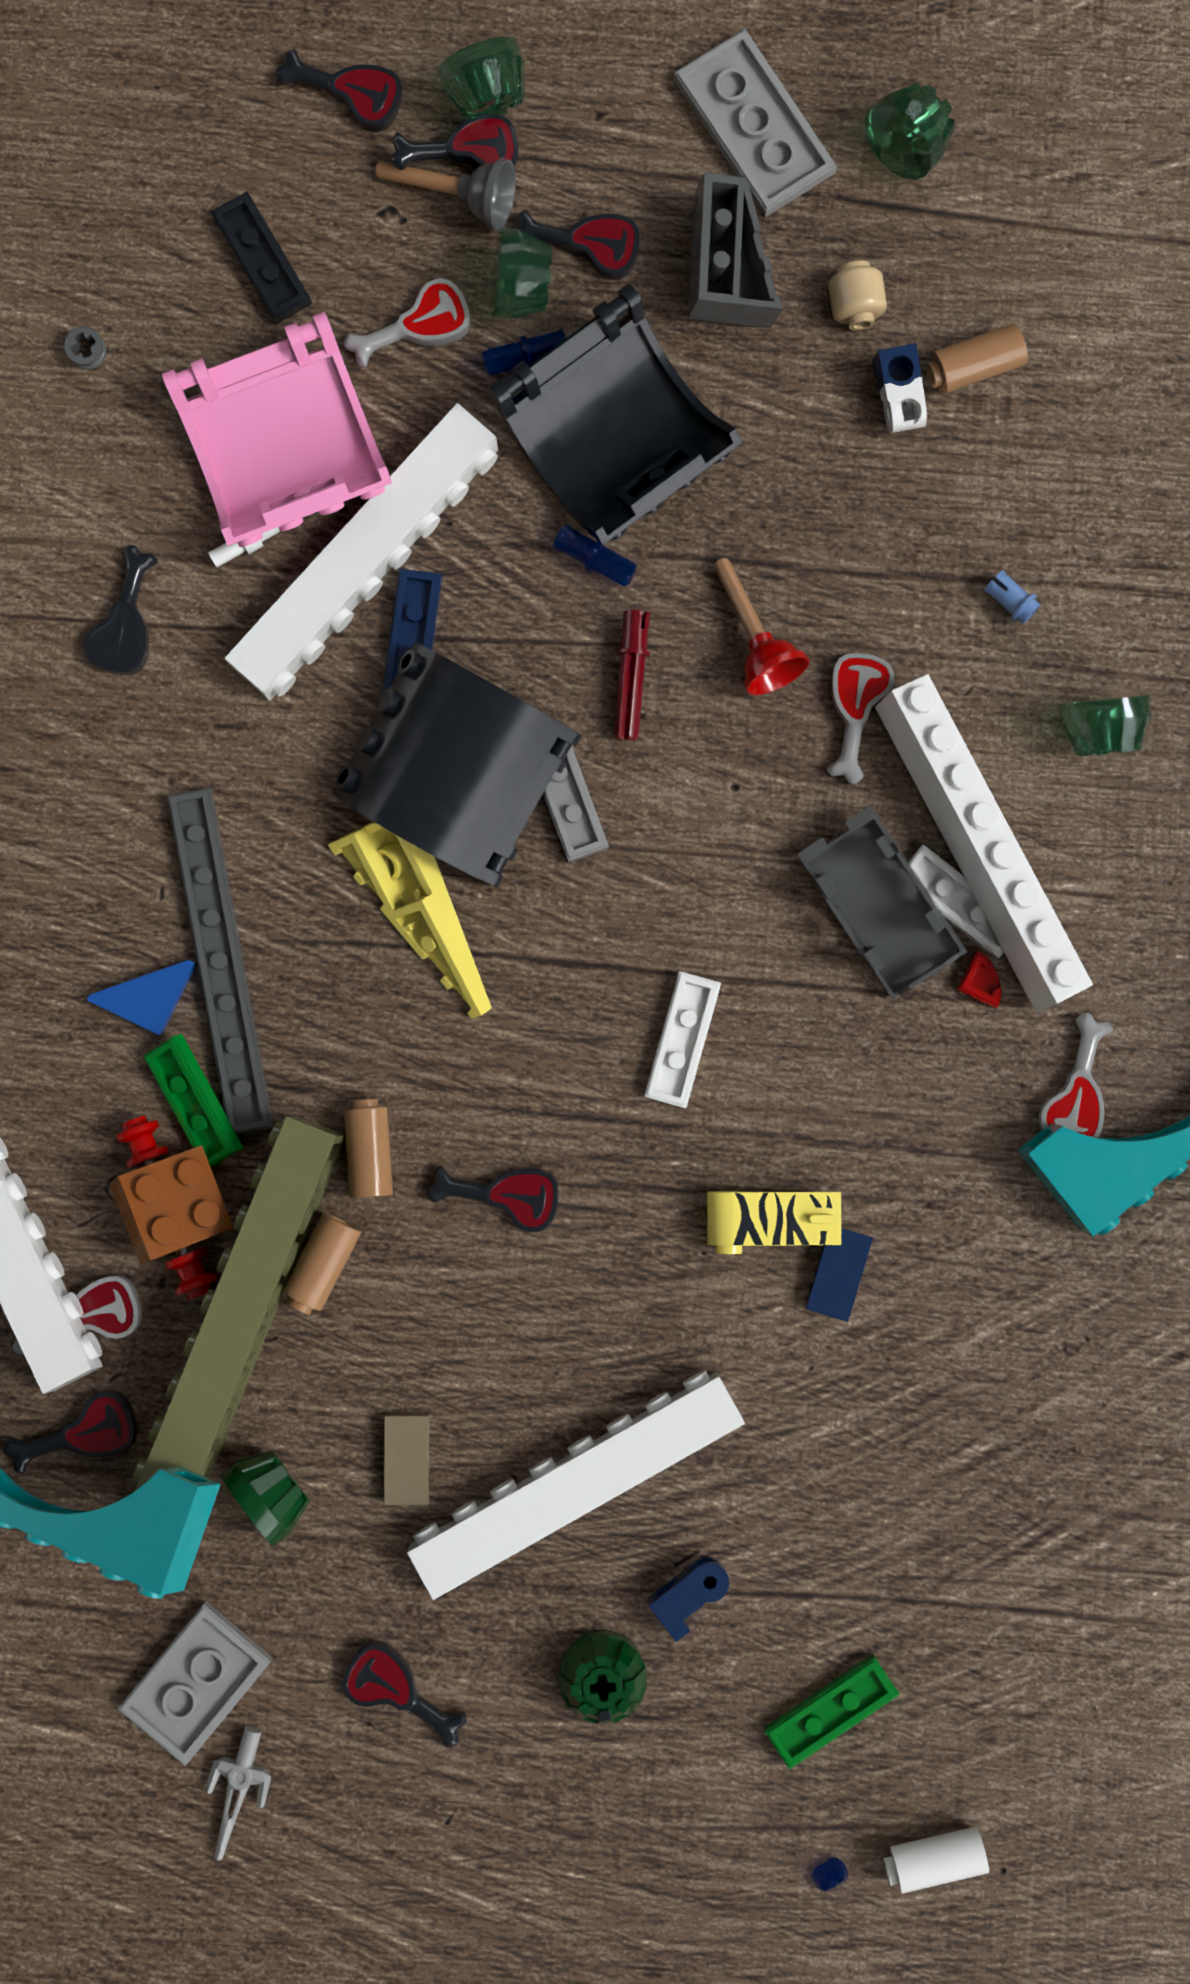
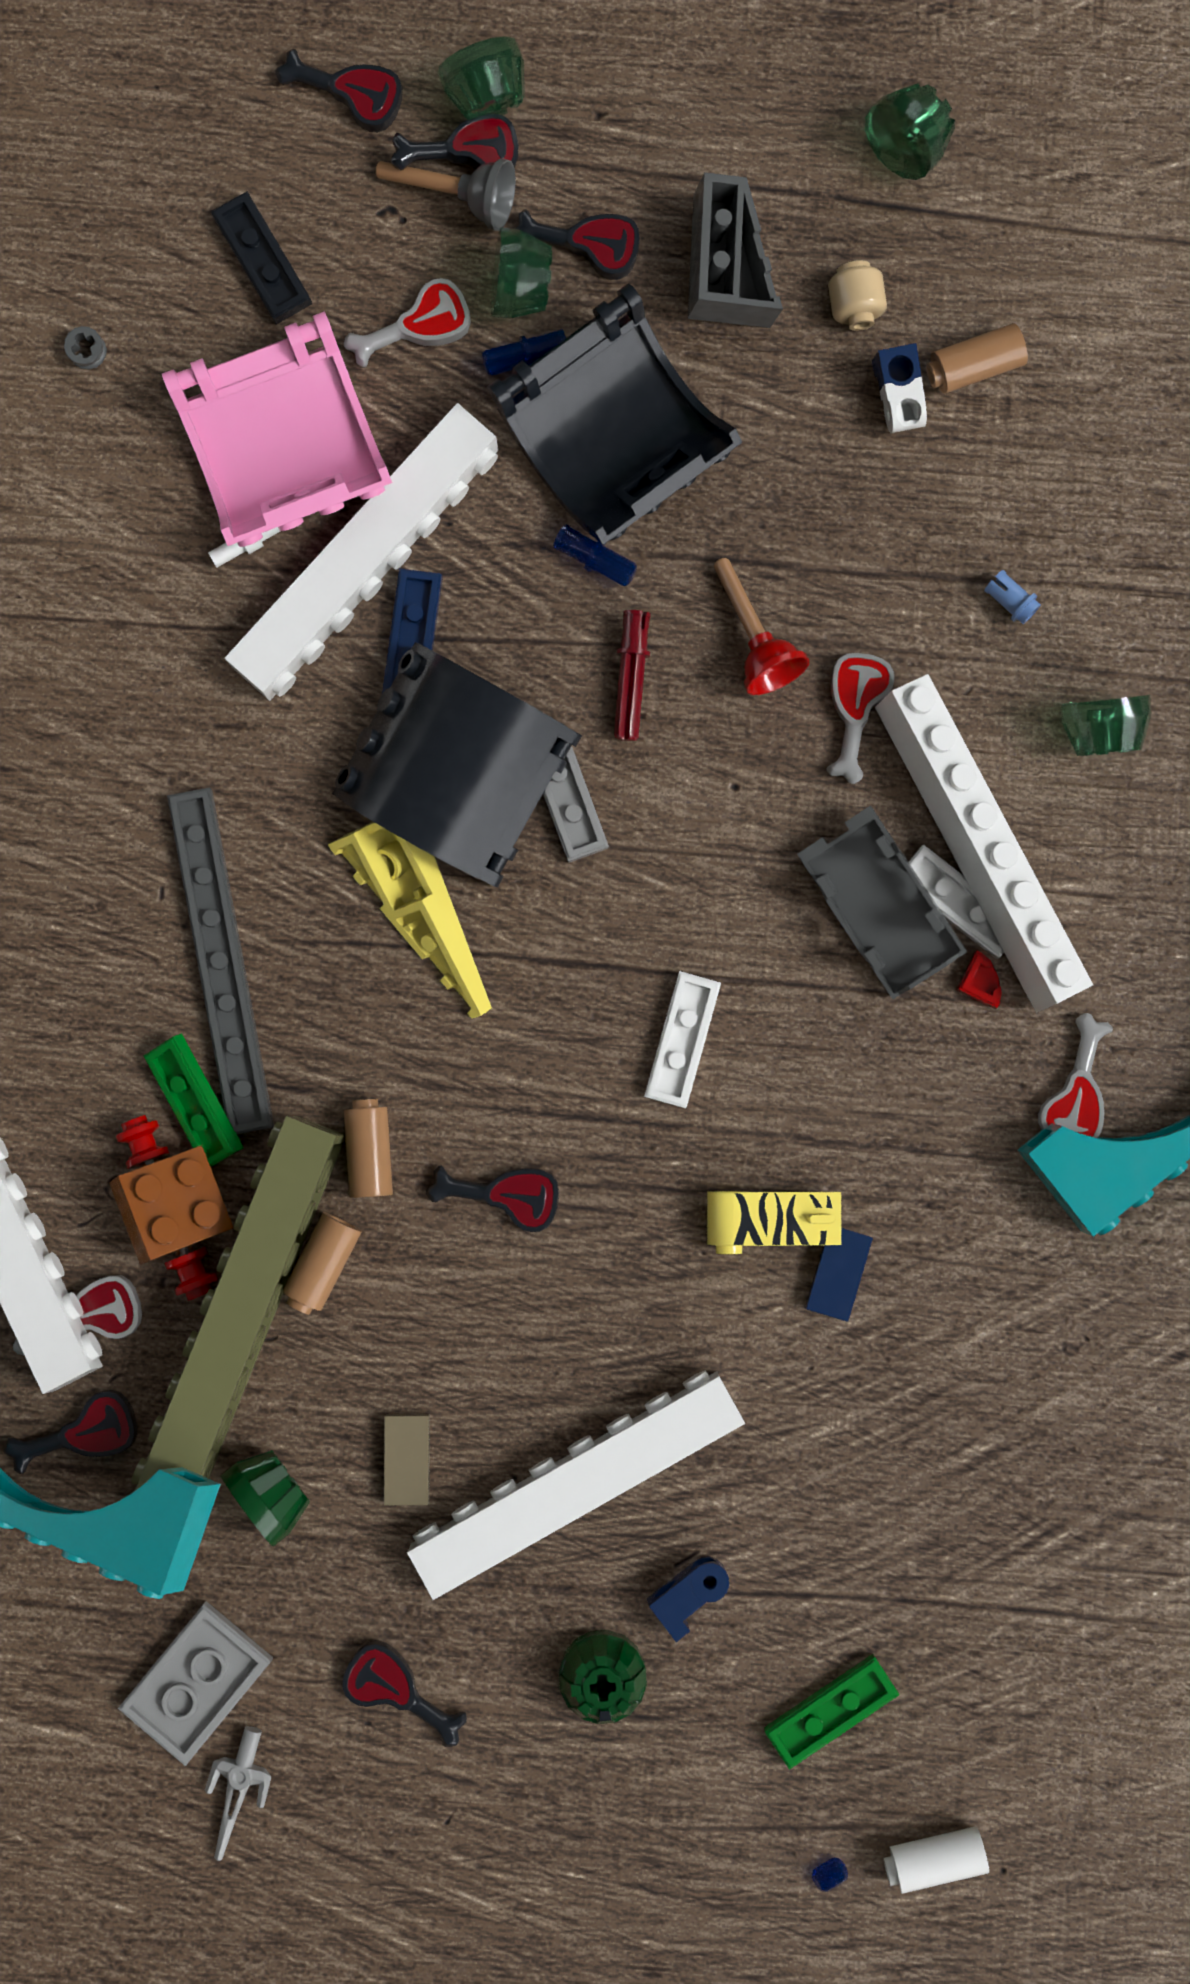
black piece [84,545,158,675] -> none
blue tile [87,960,197,1036] -> none
light grey tile [673,29,837,217] -> none

